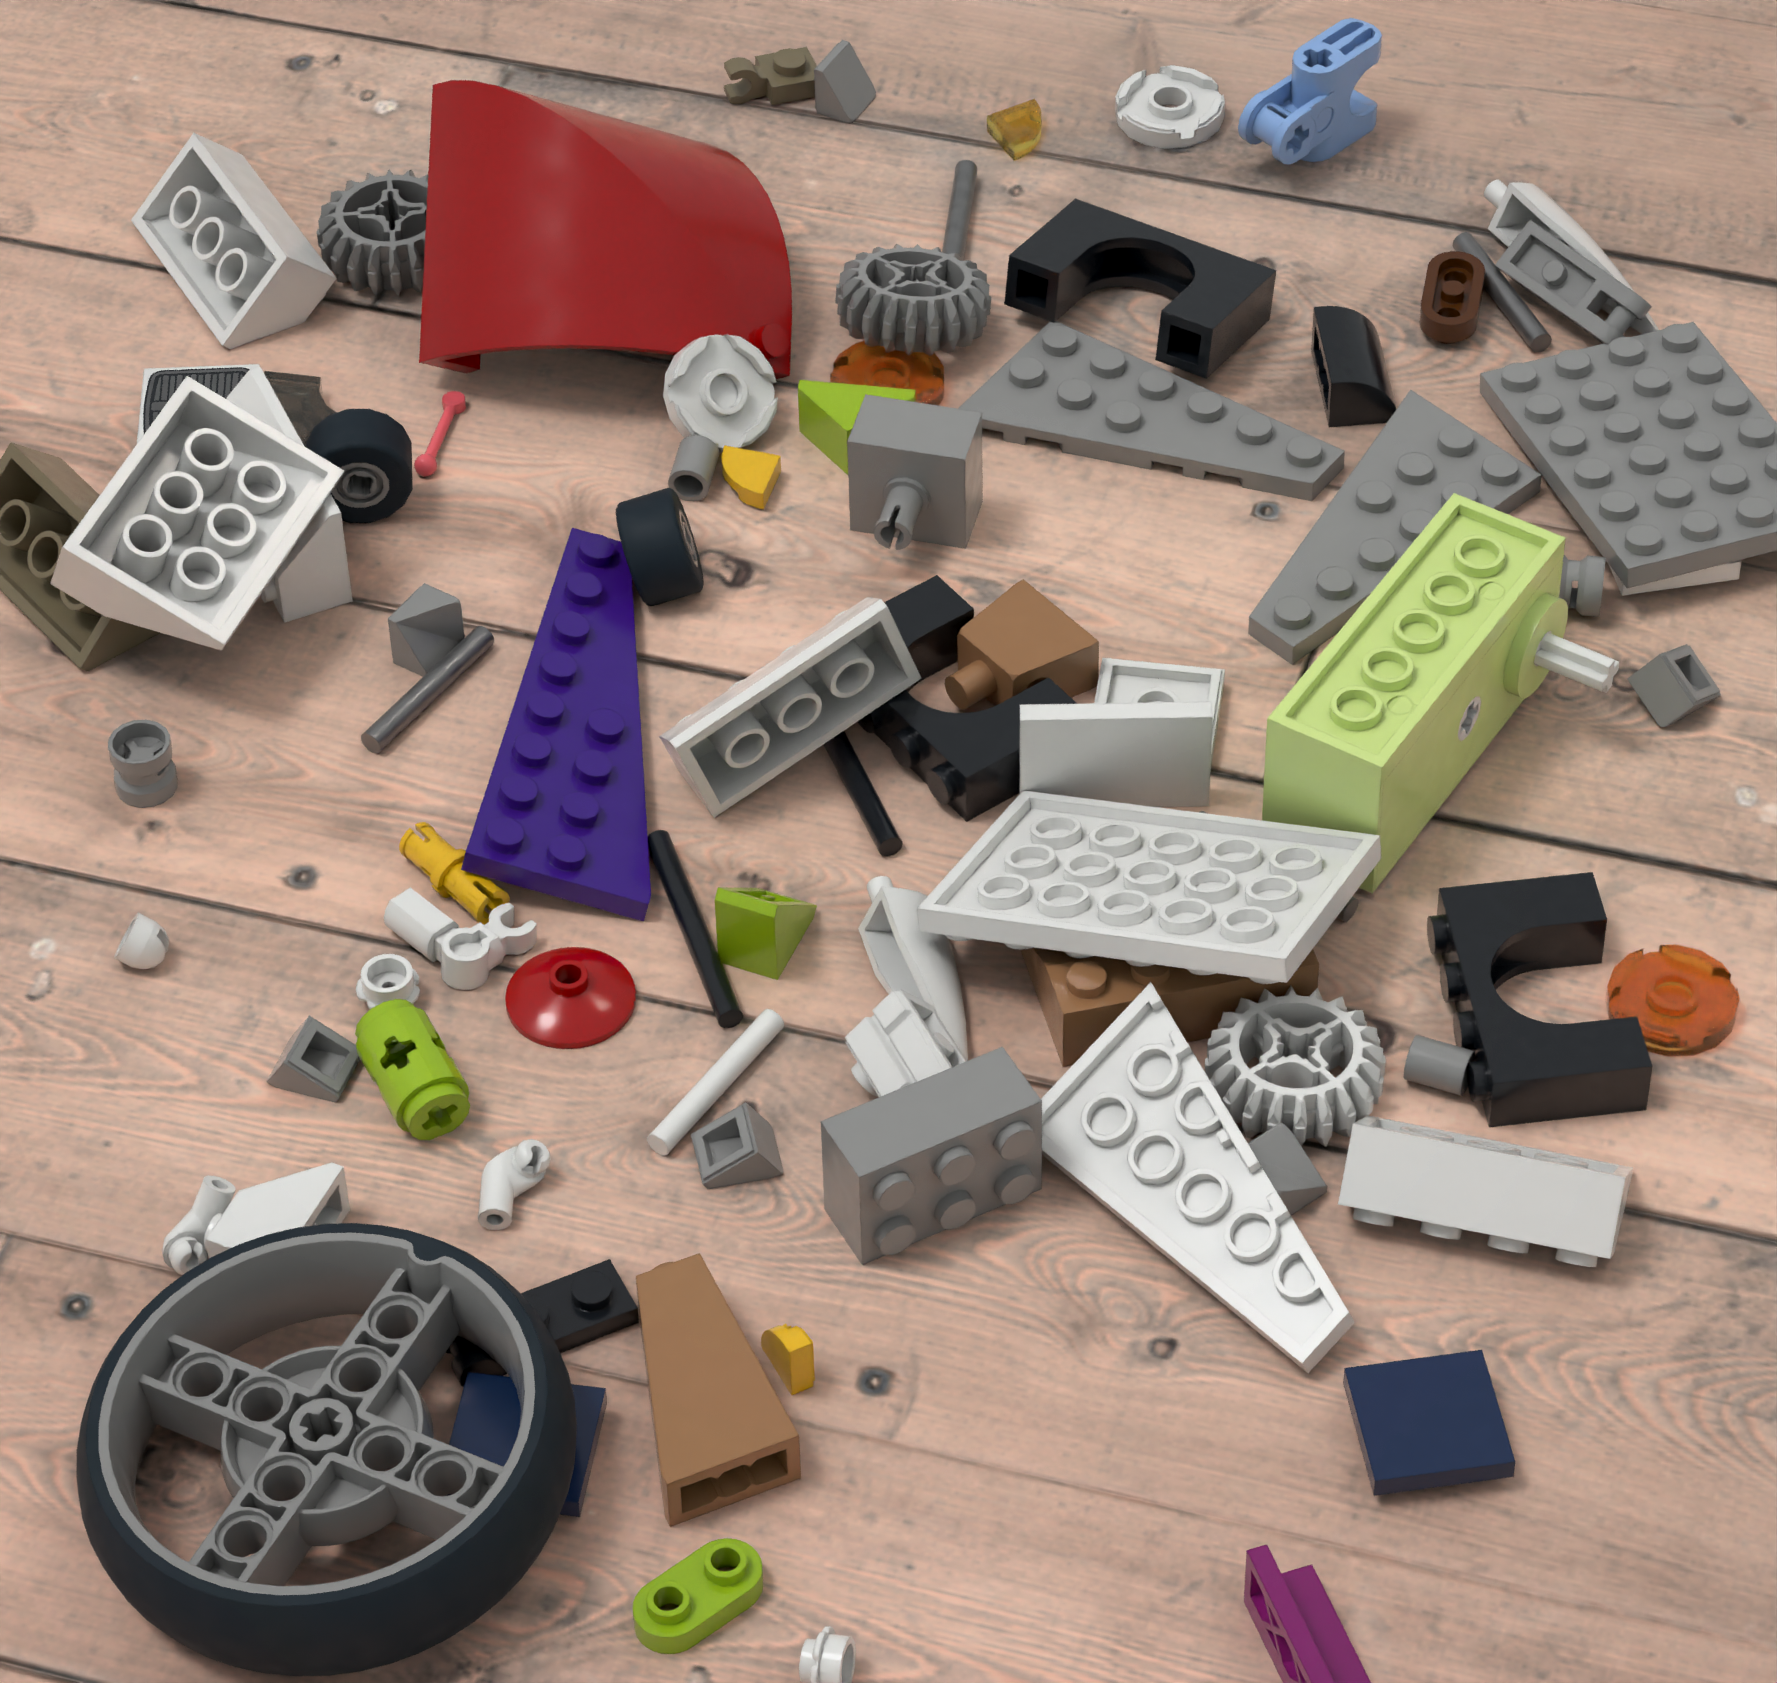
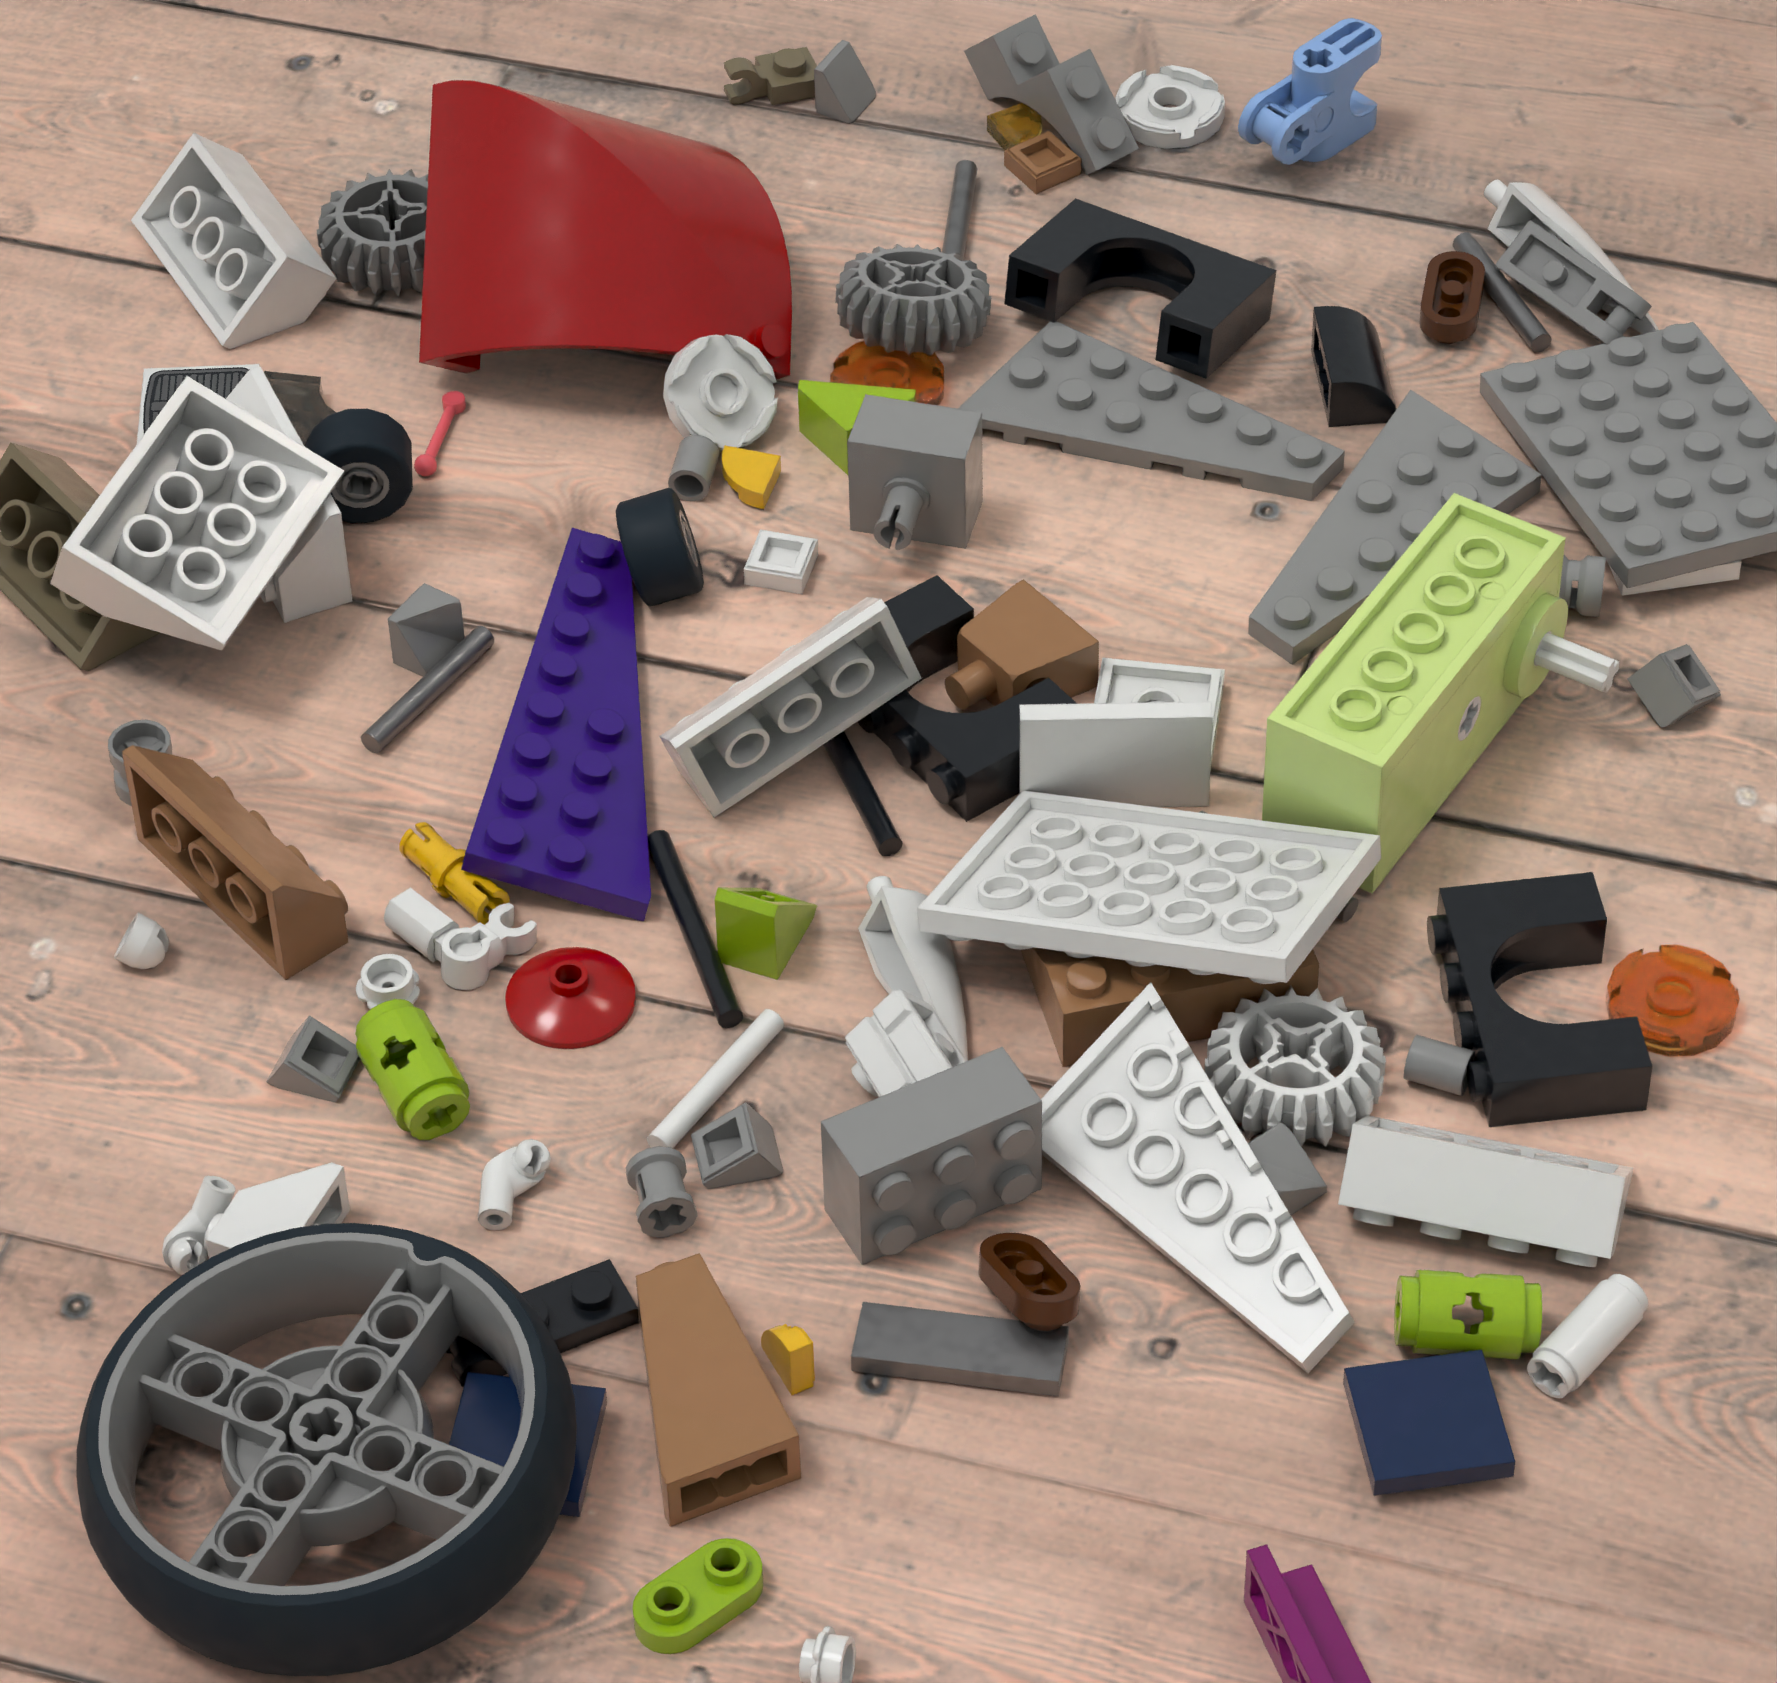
none -> medium nougat slope [122,745,348,980]
none -> light grey bush [626,1146,698,1238]
none -> white tile [744,529,818,594]
none -> flat silver tile [851,1302,1069,1396]
none -> light grey arch [964,14,1139,175]
none -> reddish brown plate [978,1232,1081,1331]
none -> medium nougat tile [1004,131,1081,194]
none -> lime piece [1394,1270,1542,1360]
none -> white piece [1527,1274,1648,1398]

